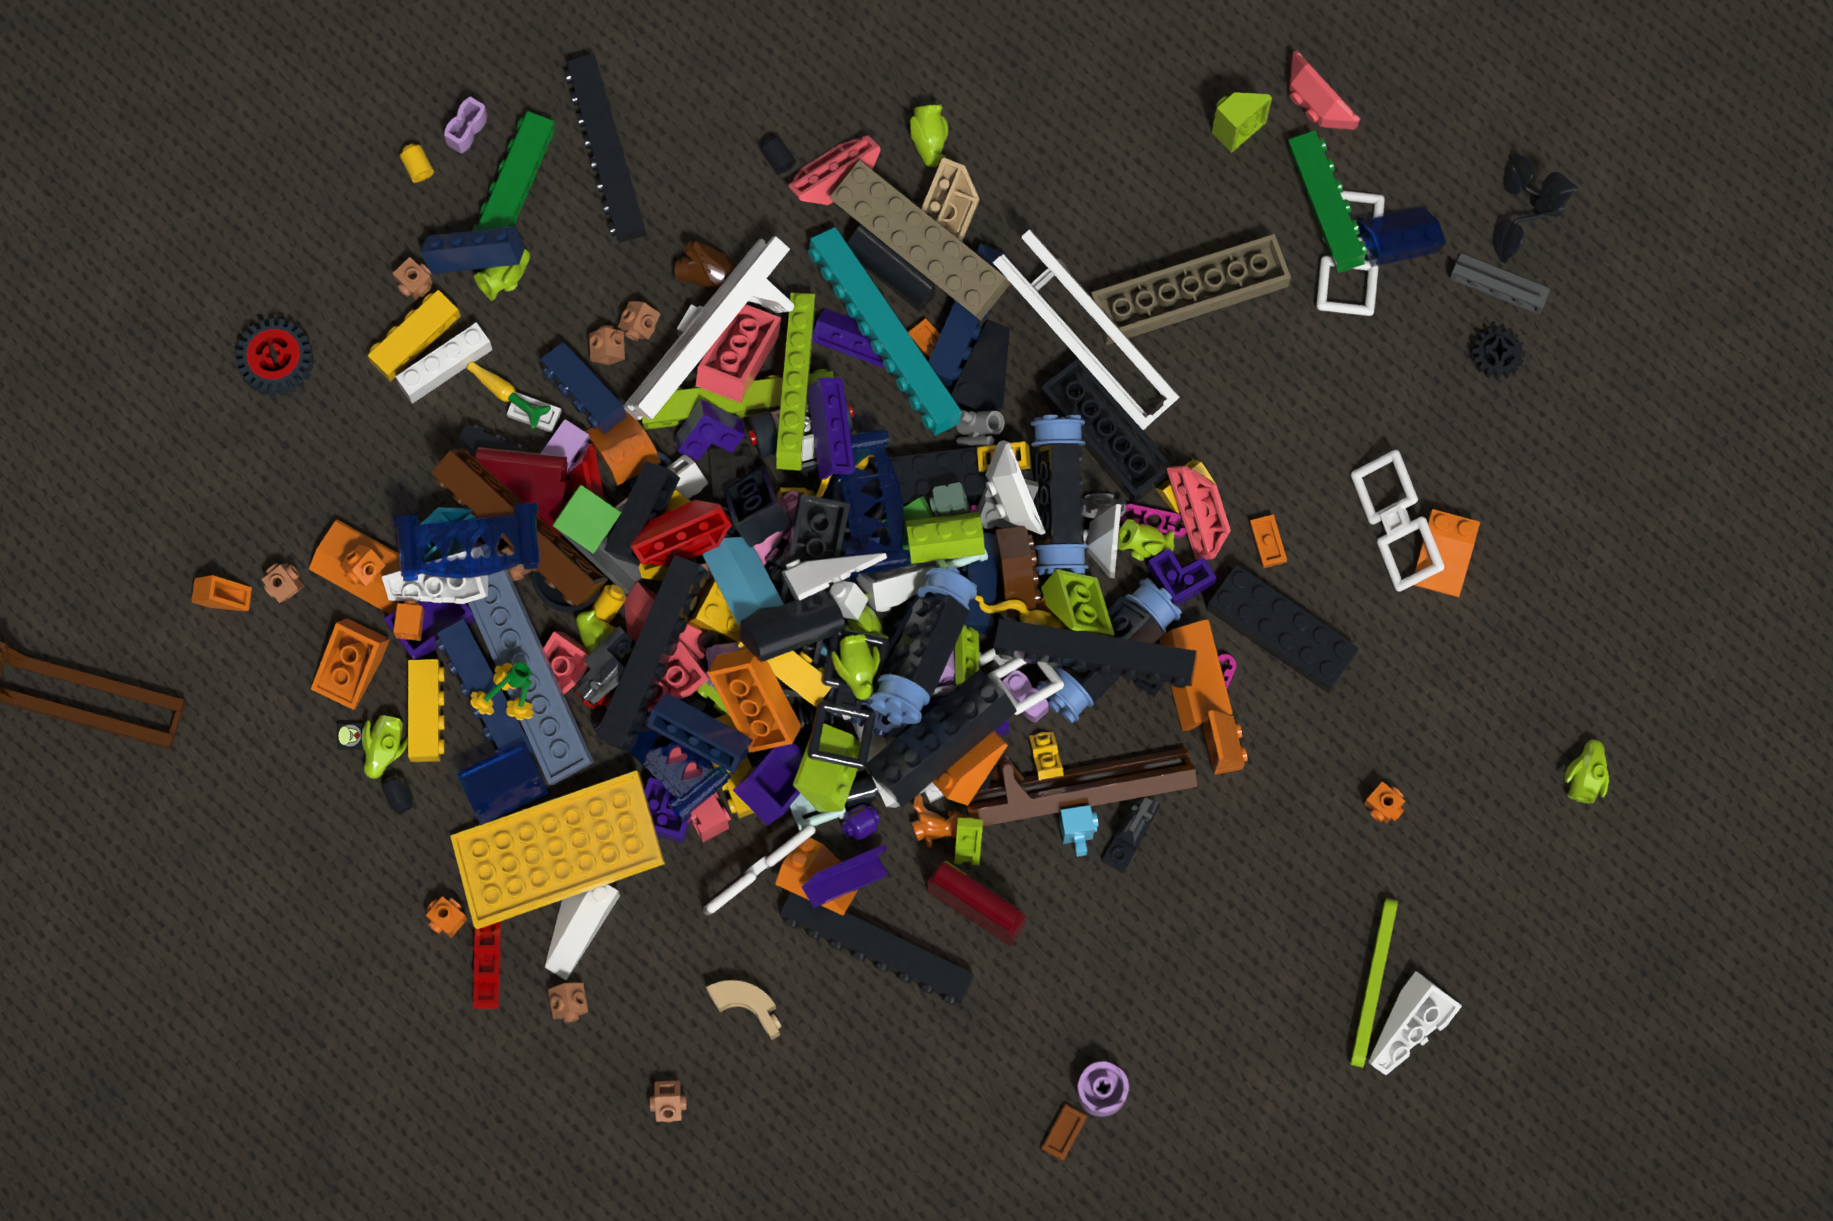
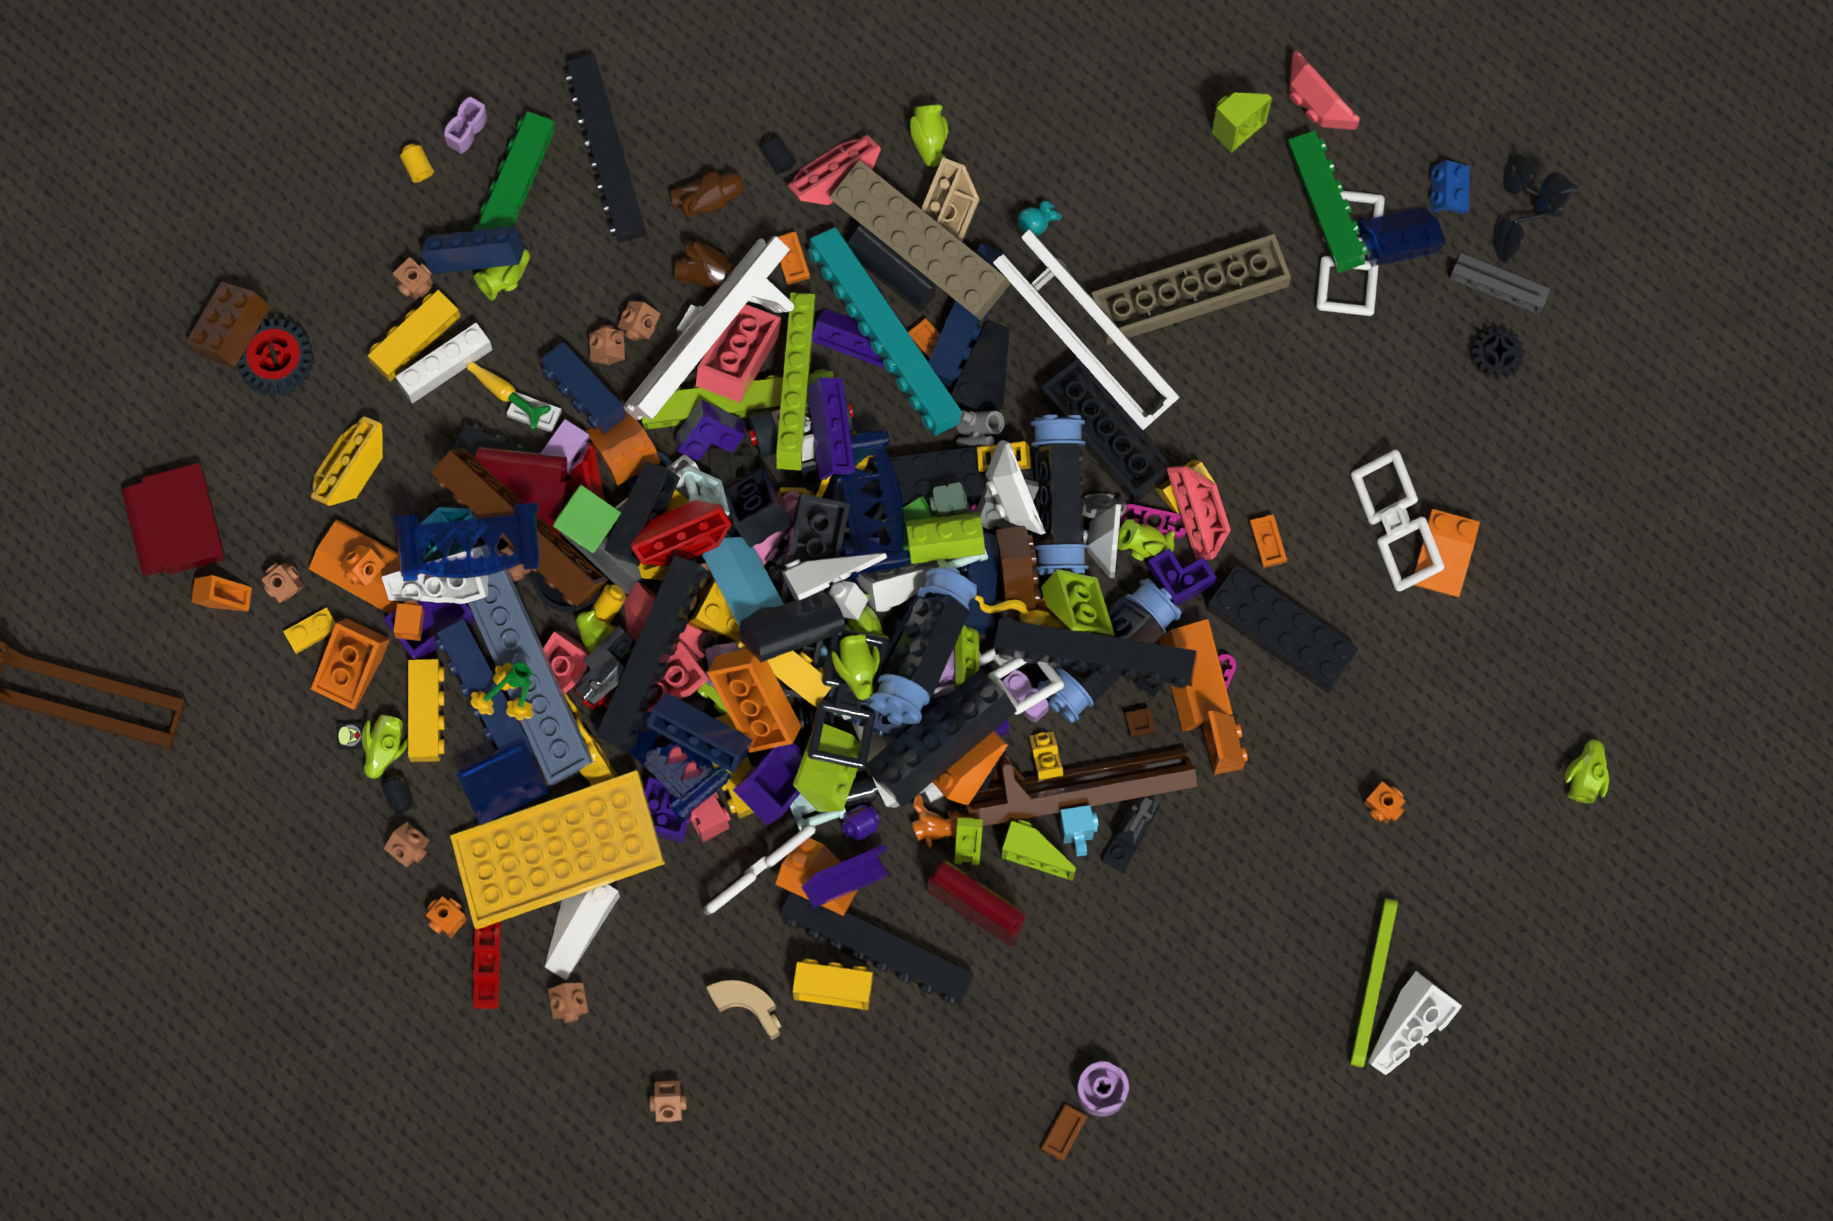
none -> dark red piece [121,463,226,576]
none -> reddish brown piece [186,281,270,368]
none -> yellow plate [283,607,336,654]
none -> yellow wedge [311,417,383,506]
none -> nougat brick [384,822,430,867]
none -> yellow animal [564,694,618,786]
none -> reddish brown animal [671,171,744,218]
none -> light aqua plate [681,467,730,516]
none -> orange plate [777,232,810,285]
none -> yellow piece [793,959,873,1010]
none -> lime slope [1002,820,1076,881]
none -> teal piece [1017,201,1062,236]
none -> reddish brown plate [1125,708,1155,738]
none -> blue bracket [1430,160,1470,214]

